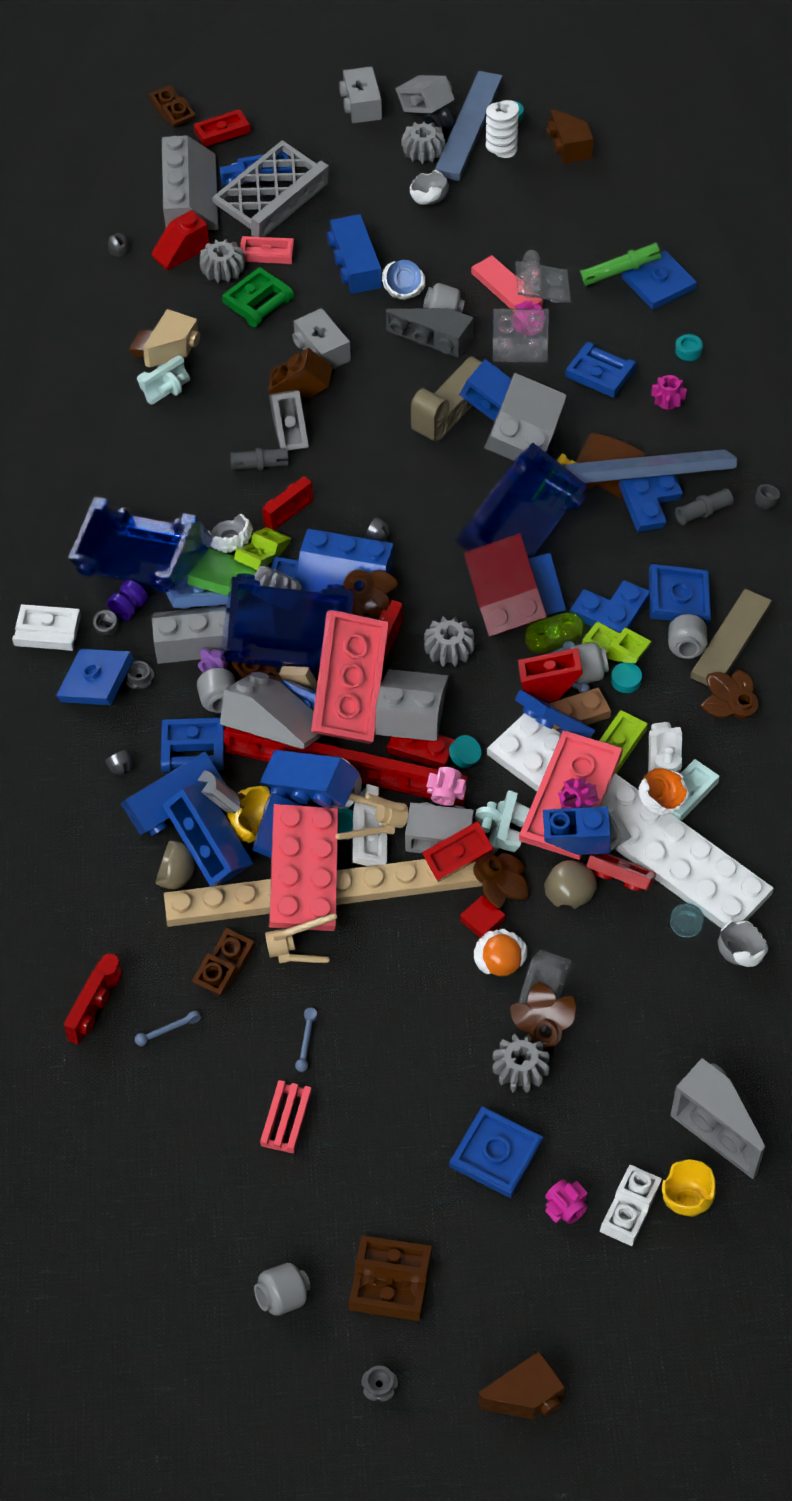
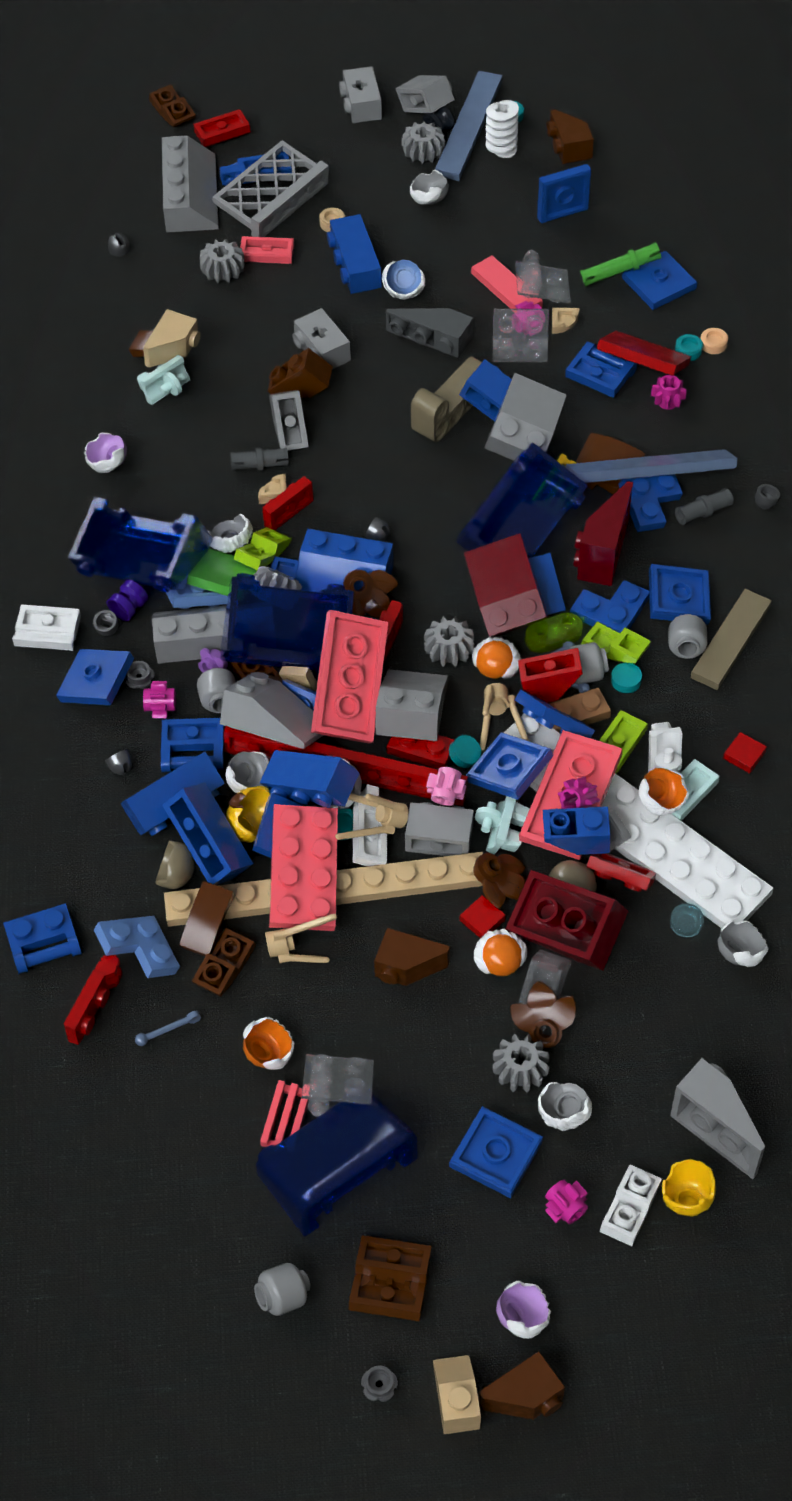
red slope [151,210,209,271] -> none
light grey slope [197,770,240,813] -> none
green plate [222,267,294,328] -> none
sand blue hinge [295,1008,318,1072] -> none
red plate [421,821,495,882] -> none
light grey head [423,283,465,313] -> none
reddish brown plate [701,669,759,719] -> none
none -> blue plate [3,903,82,974]
none -> lavender hair [84,432,127,473]
none -> medium blue plate [94,916,180,978]
none -> dark pink gear [143,681,176,719]
none -> reddish brown slope [179,881,234,956]
none -> light grey hair [225,751,269,793]
none -> orange hair [243,1017,295,1070]
none -> clear blue windscreen [256,1088,418,1237]
none -> tan tile [258,474,286,504]
none -> clear hinge [301,1054,374,1117]
none -> tan tile [319,208,345,232]
none -> reddish brown slope [374,928,450,986]
none -> tan slope [433,1355,481,1434]
none -> blue plate [466,732,553,800]
none -> orange hair [472,637,521,679]
none -> tan plant [480,683,529,752]
none -> lavender hair [496,1281,551,1339]
none -> dark red slope [505,870,628,971]
none -> blue plate [537,164,591,223]
none -> light grey hair [537,1082,592,1131]
none -> tan tile [552,308,579,334]
none -> dark red slope [573,481,633,586]
none -> red tile [597,330,691,376]
none -> light nougat tile [700,328,728,354]
none -> red tile [723,732,767,774]

